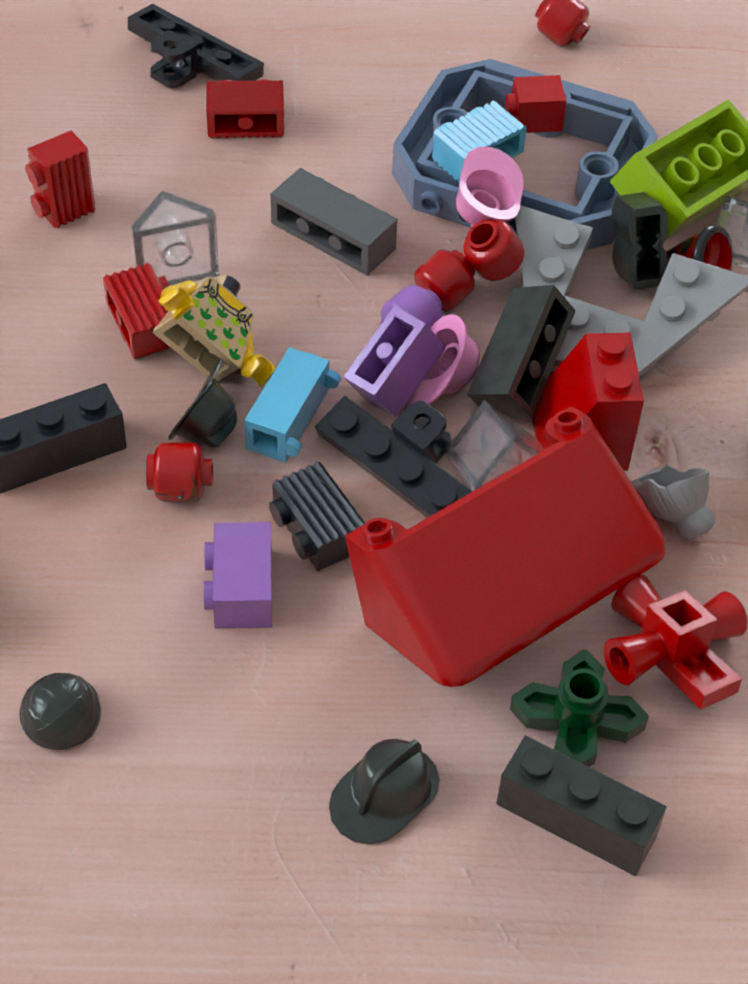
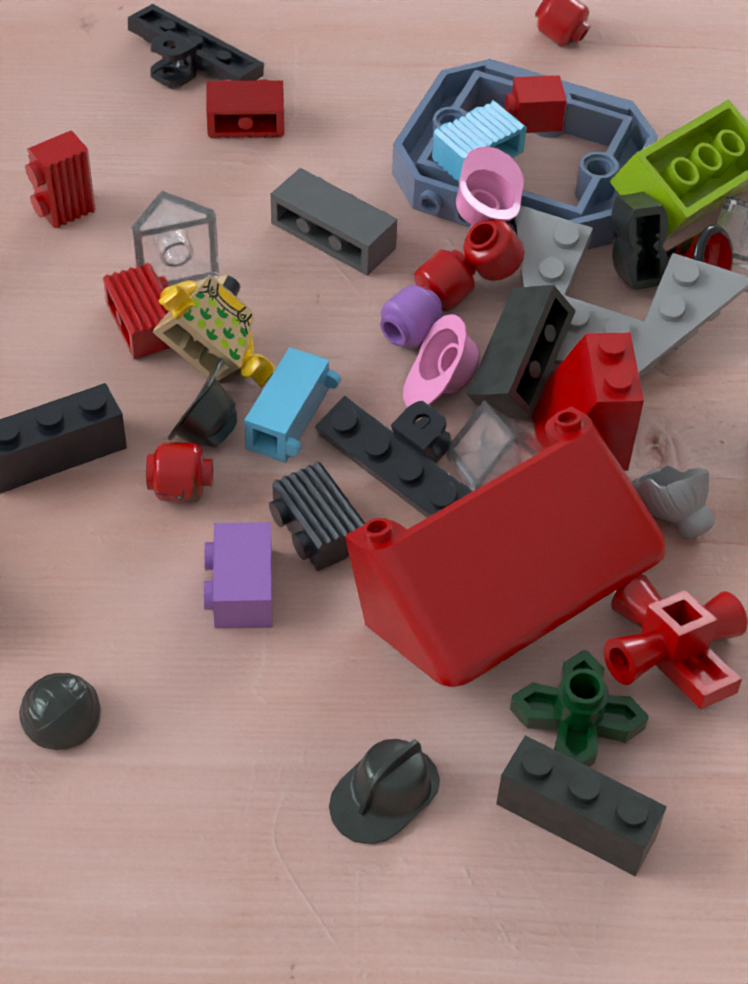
medium lavender brick [343,306,446,418] -> none

